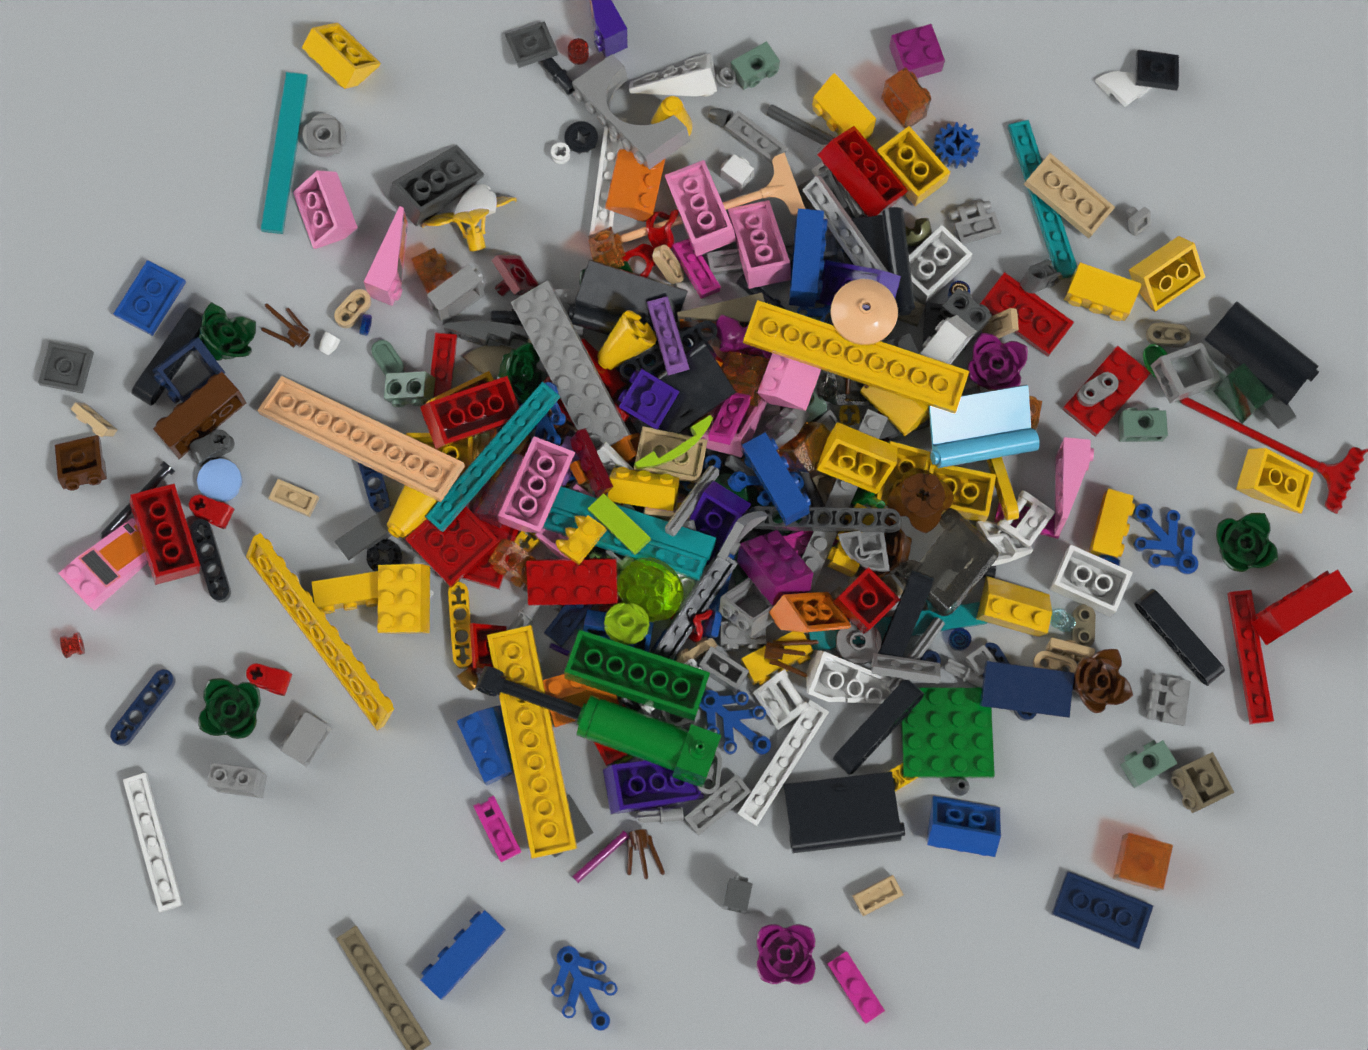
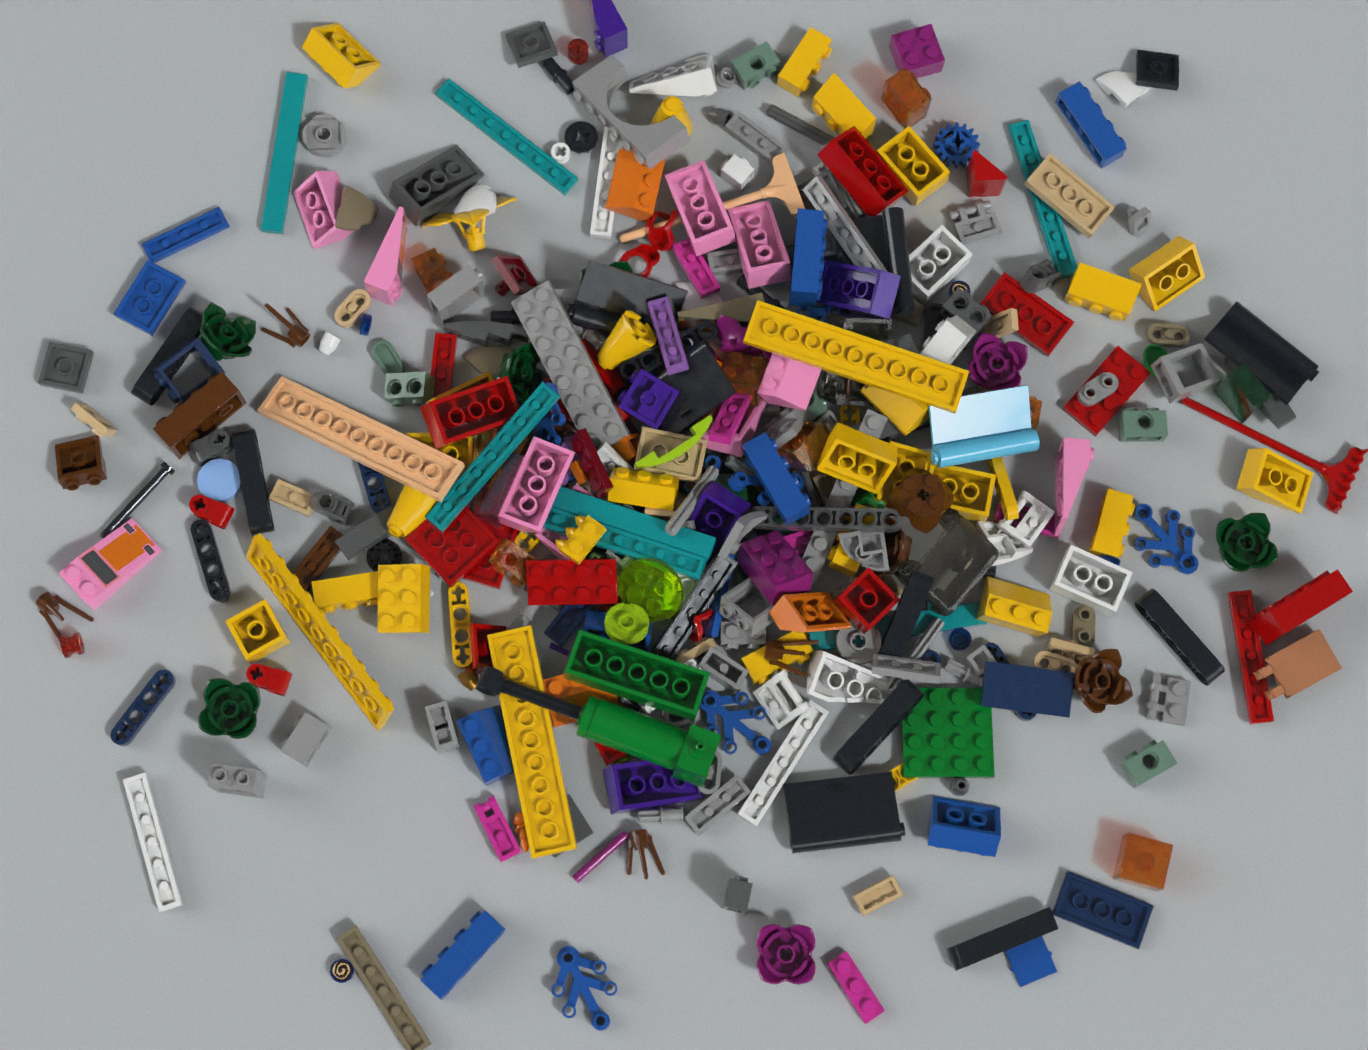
red brick [130,483,200,585] -> none
clear orange brick [588,227,626,268] -> none
lime tile [588,493,651,555] -> none
tan plate [652,245,684,284] -> none
light nougat dish [831,279,898,345] -> none
olive hair [905,218,932,247] -> none
clear light blue bush [1050,608,1076,633] -> none
dark tan plate [1170,752,1235,813] -> none
none -> reddish brown plant [36,592,94,643]
none -> blue tile [142,207,230,263]
none -> yellow brick [225,599,291,664]
none -> black beam [232,428,274,536]
none -> reddish brown plate [293,526,343,591]
none -> dark grey piece [309,491,355,525]
none -> tile [330,959,354,983]
none -> dark tan brick [335,185,379,231]
none -> light grey brick [425,700,461,754]
none -> teal tile [435,78,578,196]
none -> orange bar [512,811,529,852]
none -> white bush [582,329,608,352]
none -> yellow brick [777,27,833,97]
none -> black beam [947,907,1059,971]
none -> red slope [966,150,1008,197]
none -> blue piece [1005,936,1057,987]
none -> blue brick [1055,81,1127,169]
none -> nougat tile [1253,629,1342,701]

